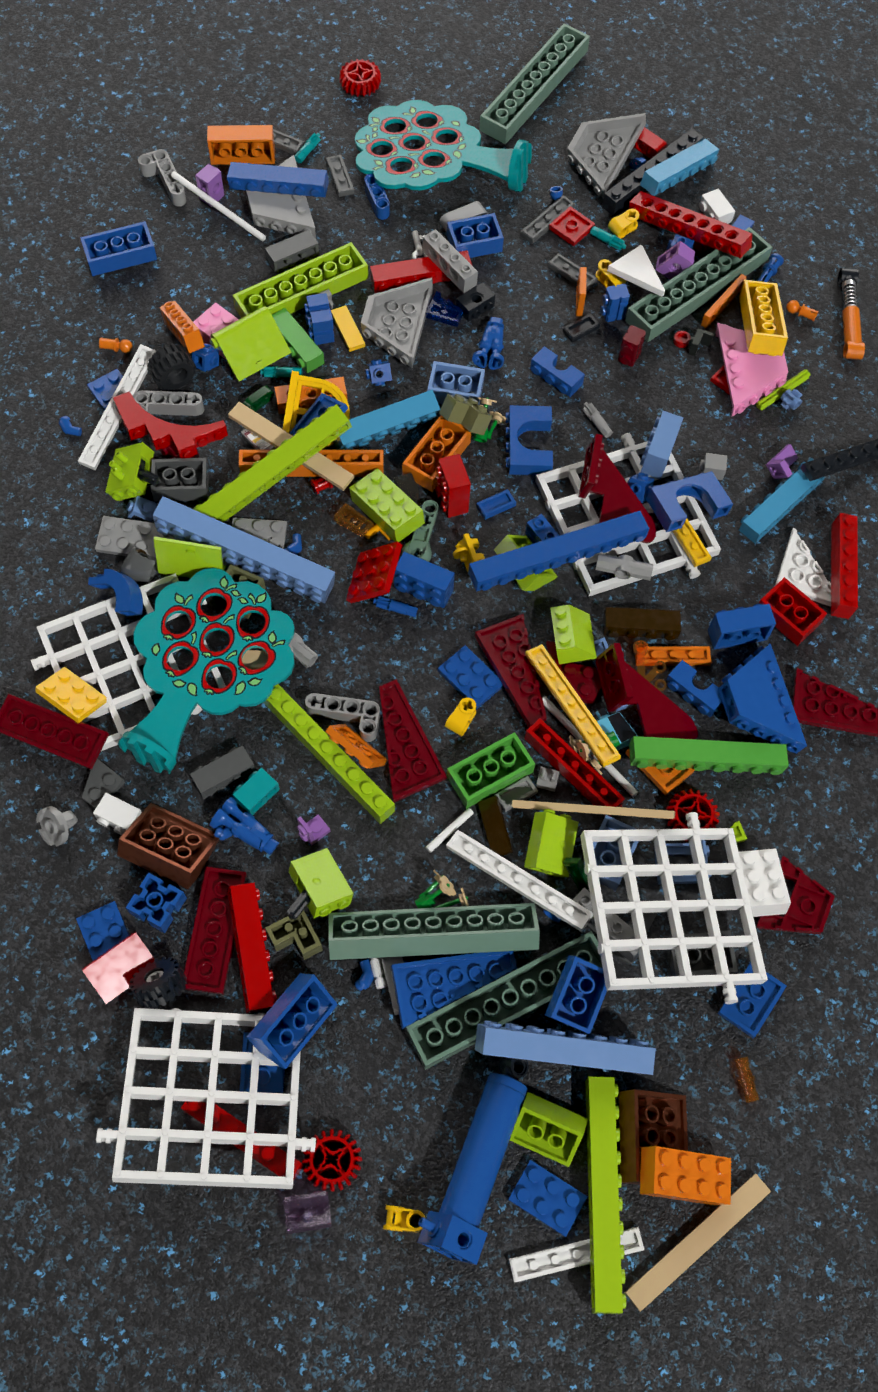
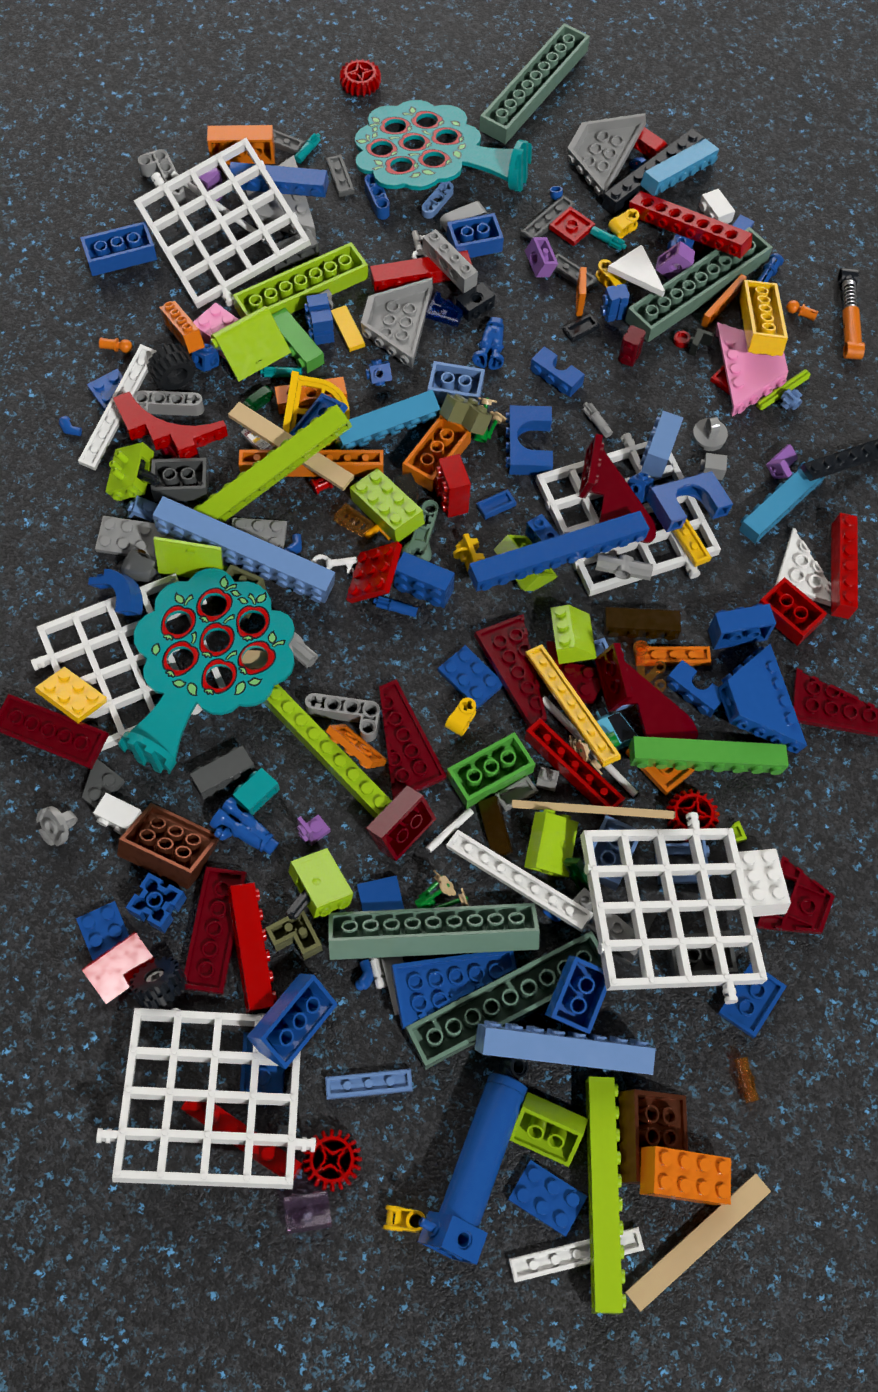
none -> white piece [134,138,311,309]
none -> white piece [311,554,357,574]
none -> medium blue tile [325,1068,413,1100]
none -> blue tile [357,875,404,911]
none -> dark red brick [366,786,436,861]
none -> medium blue beam [421,182,454,219]
none -> medium lavender brick [525,237,558,277]
none -> light grey tile [692,417,728,451]

